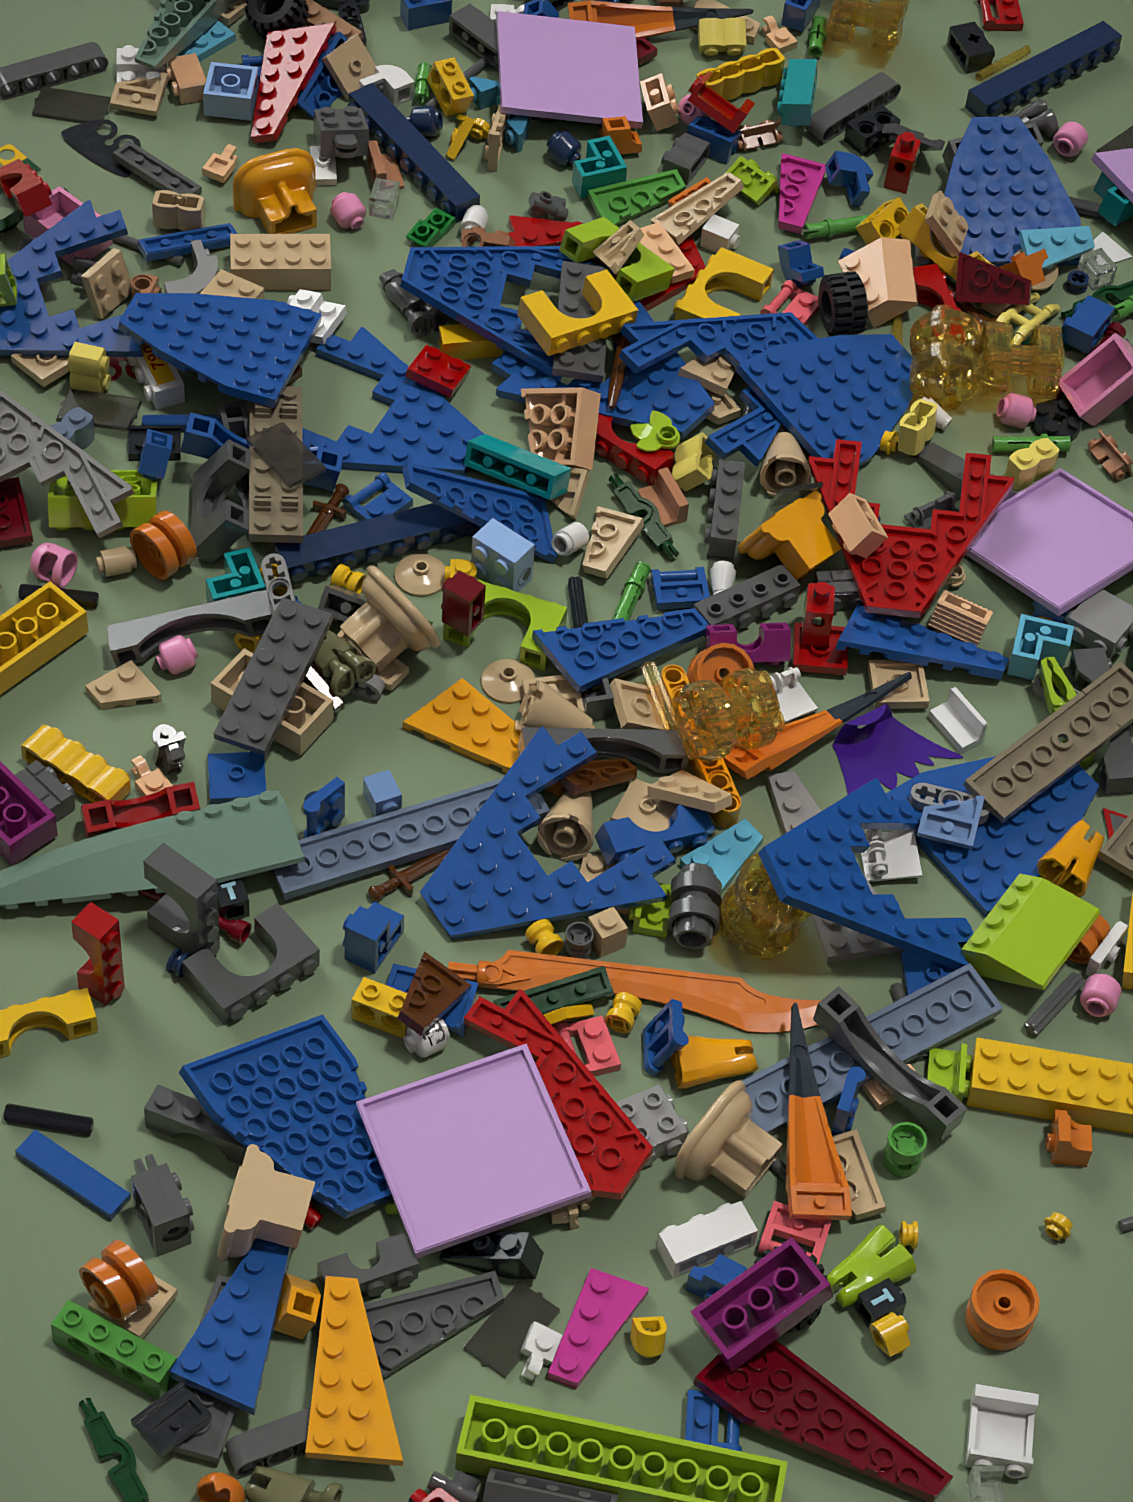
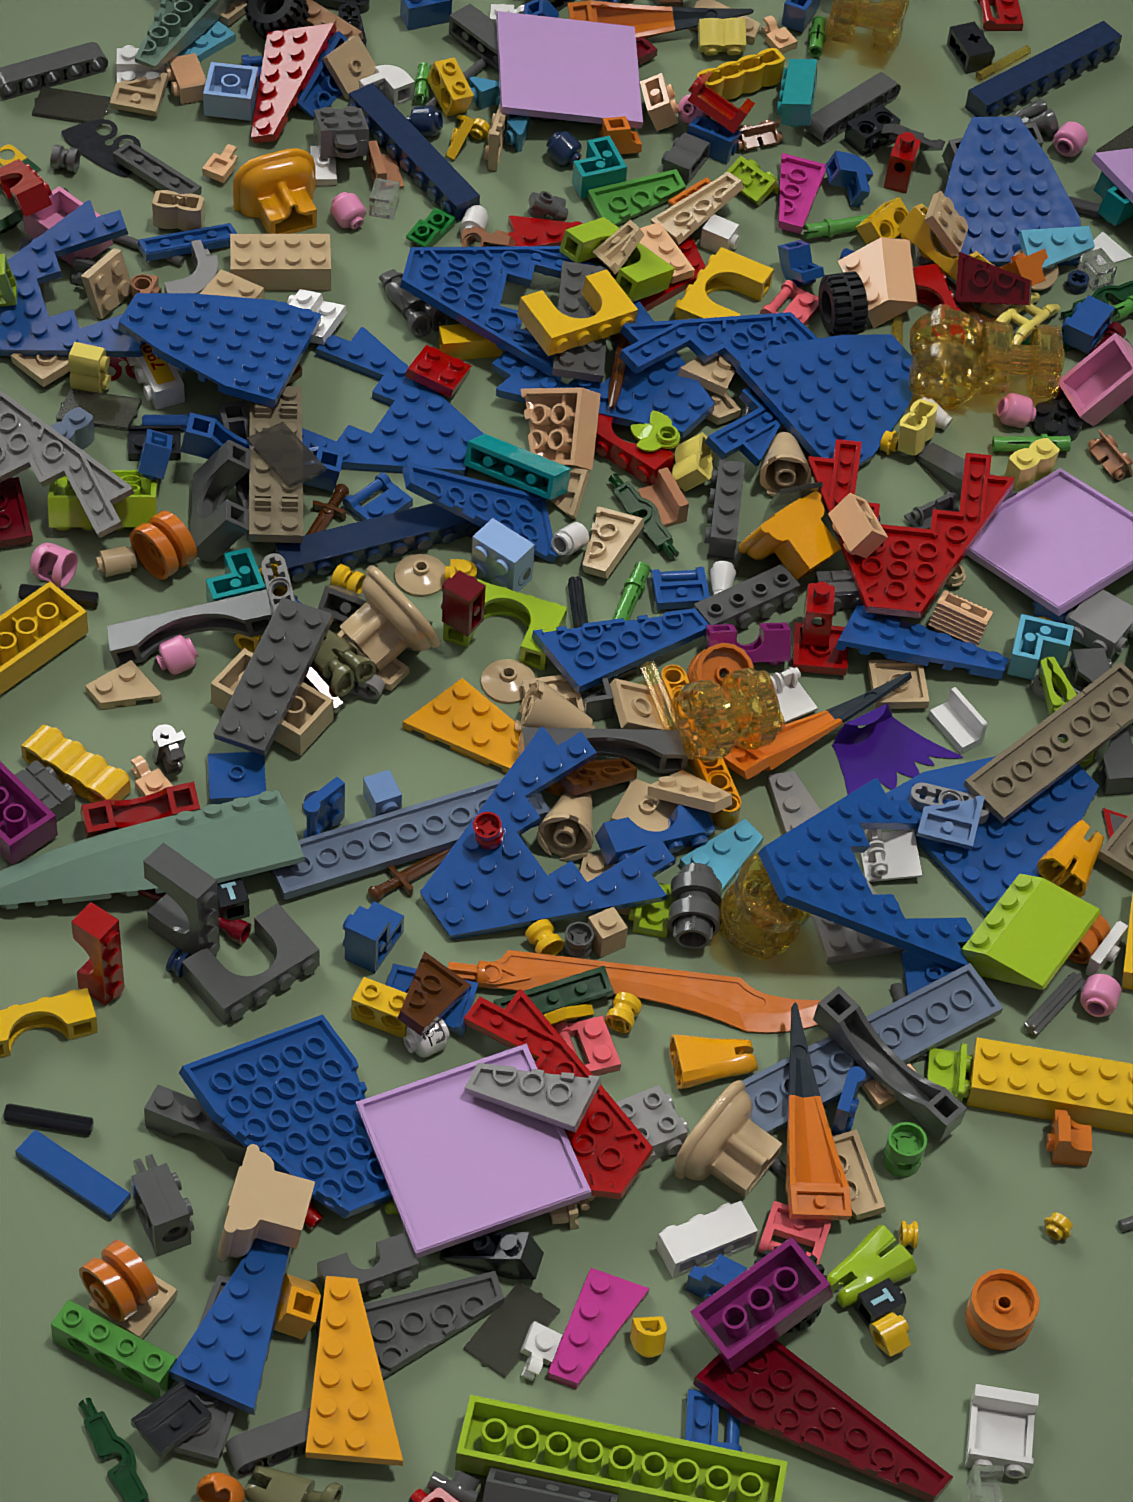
blue plate [643,999,689,1076] -> none
none -> flat silver wheel [50,145,81,173]
none -> light grey wing [464,1063,601,1133]
none -> red wheel [473,812,504,849]

